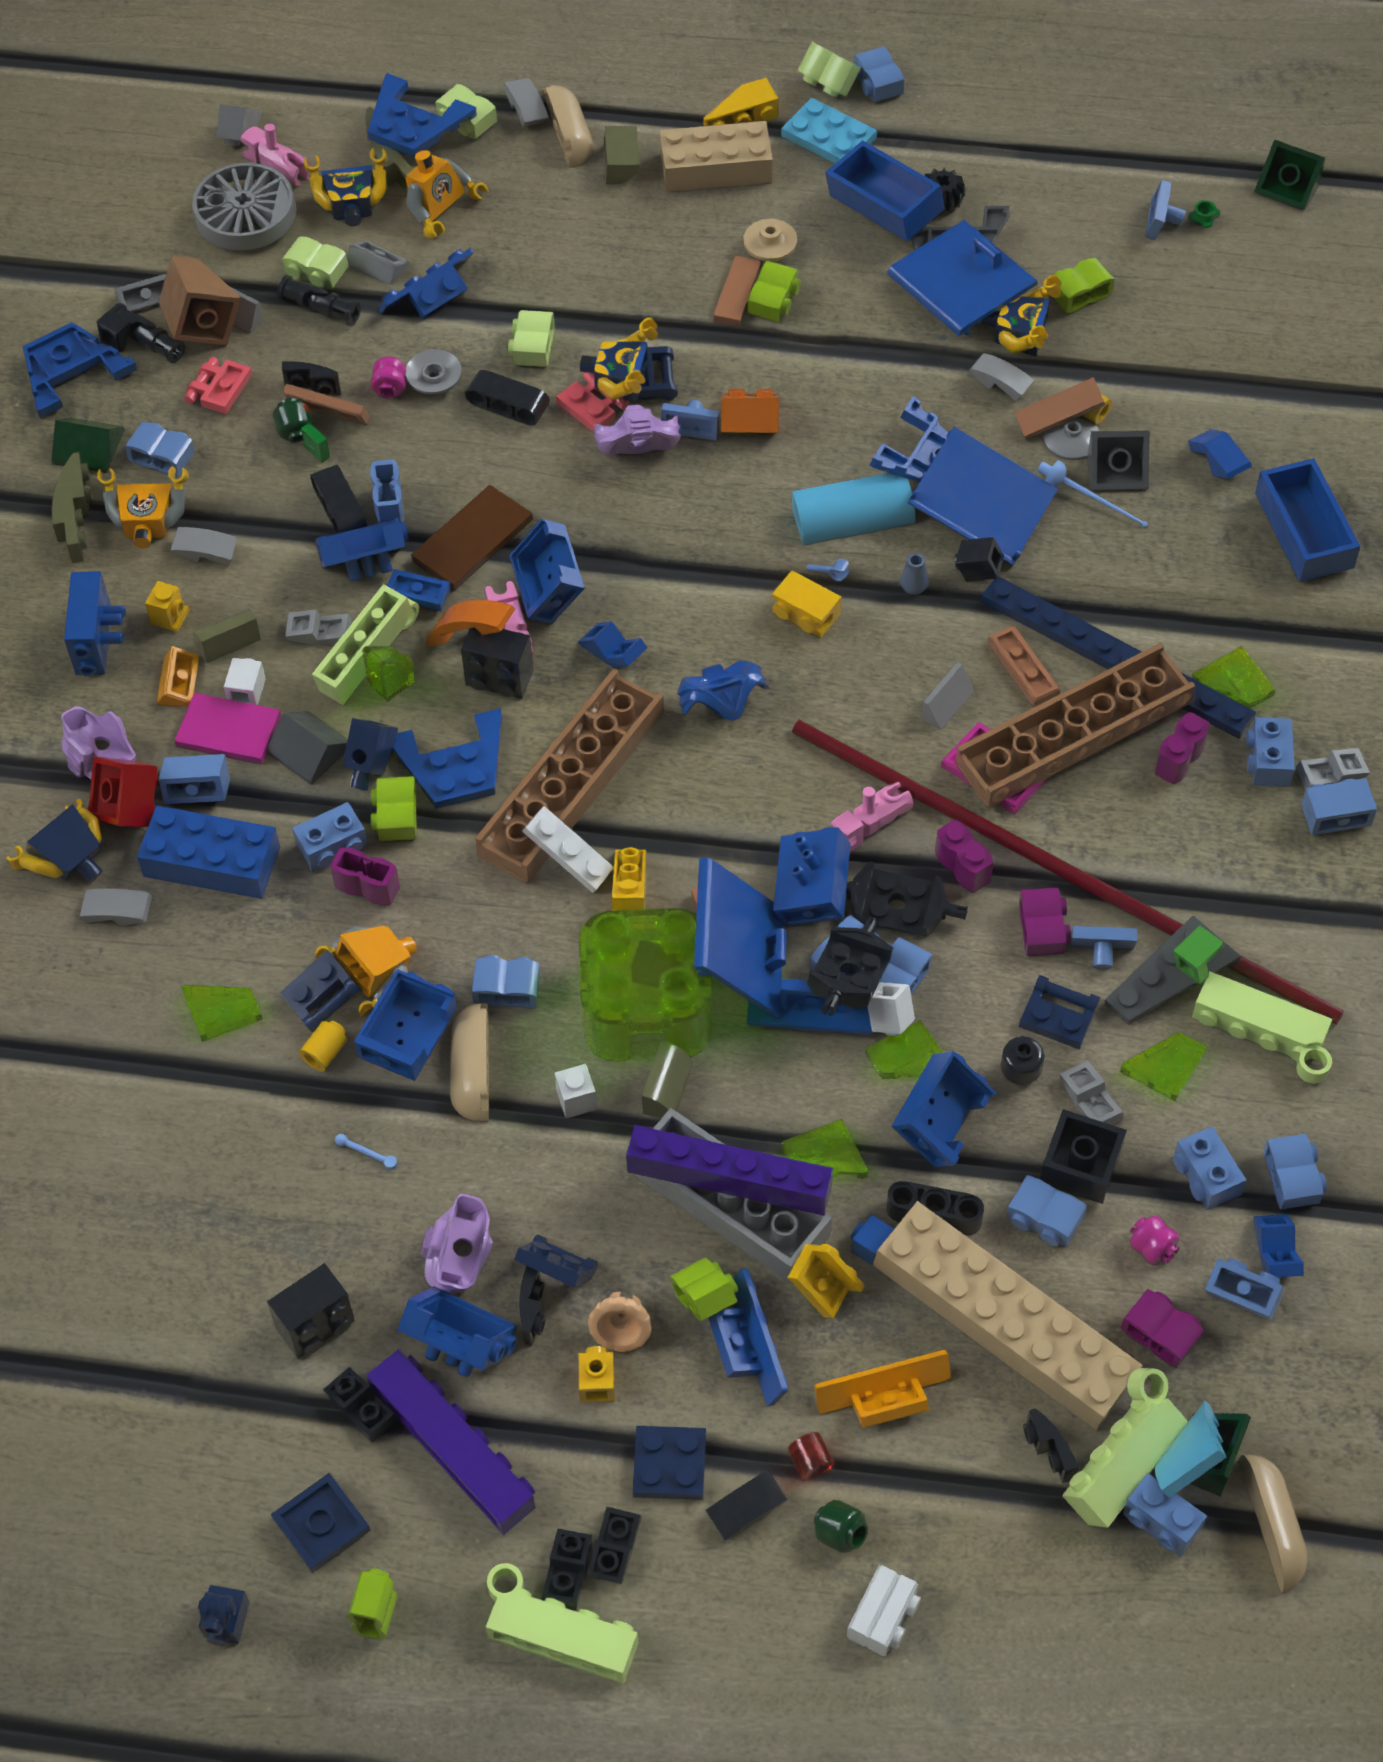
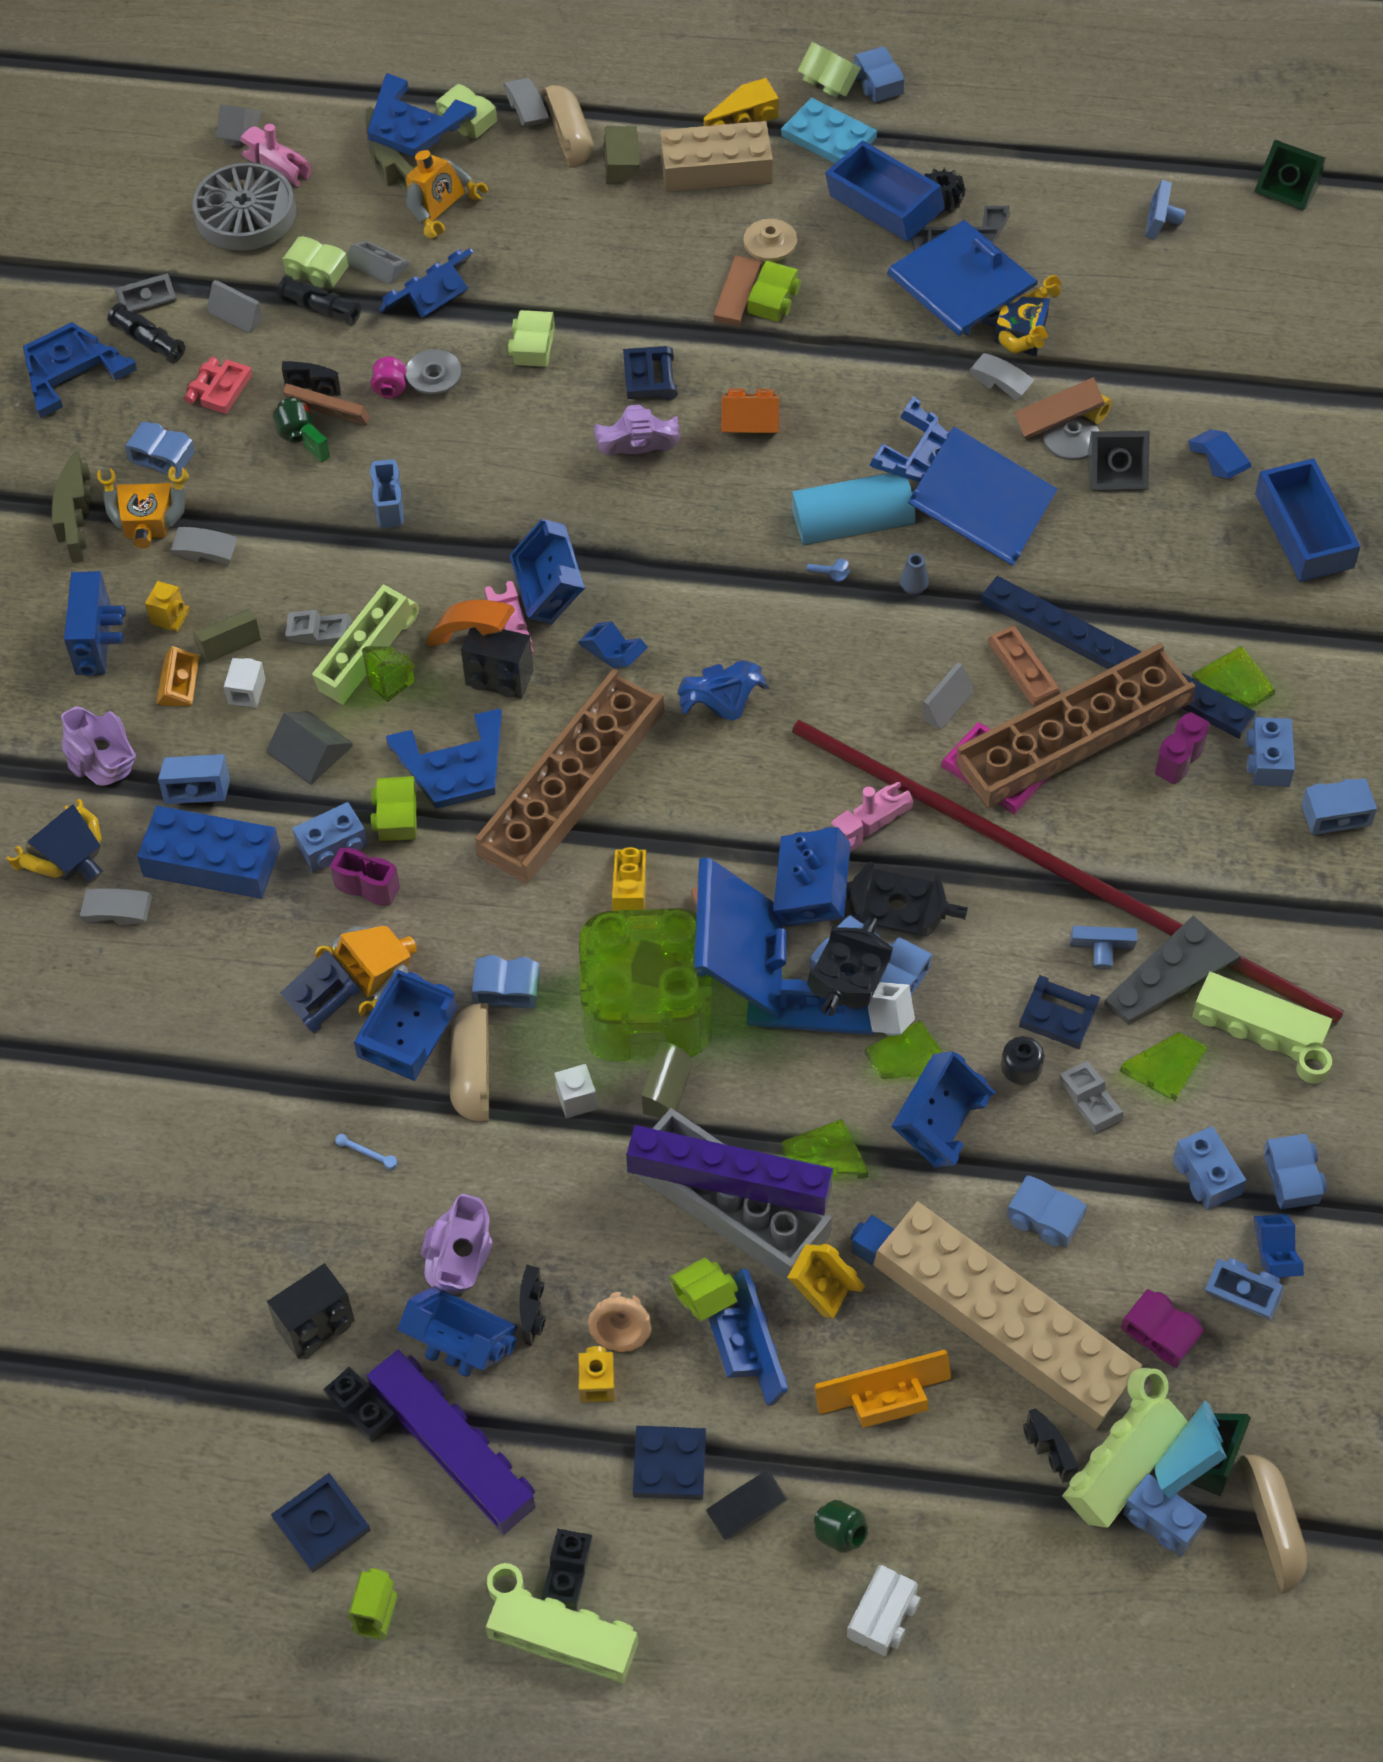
dark green slope [51,417,124,473] -> none
red slope [88,756,158,827] -> none
black slope [96,310,130,353] -> none
medium nougat slope [159,255,241,345] -> none
dark pink tile [175,692,281,764] -> none
clear neon green wing [181,985,263,1042] -> none
dark blue brick [198,1585,250,1646] -> none
yellow brick [298,1021,348,1072] -> none
torso [304,148,388,227] -> none
black beam [310,465,368,534] -> none
blue piece [315,518,409,581] -> none
dark blue torso [343,718,398,791] -> none
blue plate [387,569,451,612] -> none
reddish brown tile [411,484,533,591] -> none
black beam [465,370,550,426] -> none
dark blue plate [514,1234,598,1288] -> none
white plate [522,806,614,893] -> none
coral plate [556,373,630,433] -> none
torso [580,318,658,402] -> none
black slope [587,1506,642,1585] -> none
medium blue tile [661,400,720,441] -> none
yellow brick [772,570,842,638] -> none
clear red brick [788,1432,835,1481] -> none
black beam [886,1181,984,1235] -> none
magenta brick [935,820,993,893] -> none
black brick [955,537,1004,582] -> none
magenta brick [1019,888,1071,956] -> none
light blue sword [1037,460,1148,528] -> none
black brick [1040,1109,1127,1204] -> none
lime brick [1053,258,1115,313] -> none
dark pink piece [1130,1216,1180,1265] -> none
bright green panel [1173,925,1223,985] -> none
green plate [1188,200,1220,228] -> none
light grey slope [1296,748,1370,789] -> none

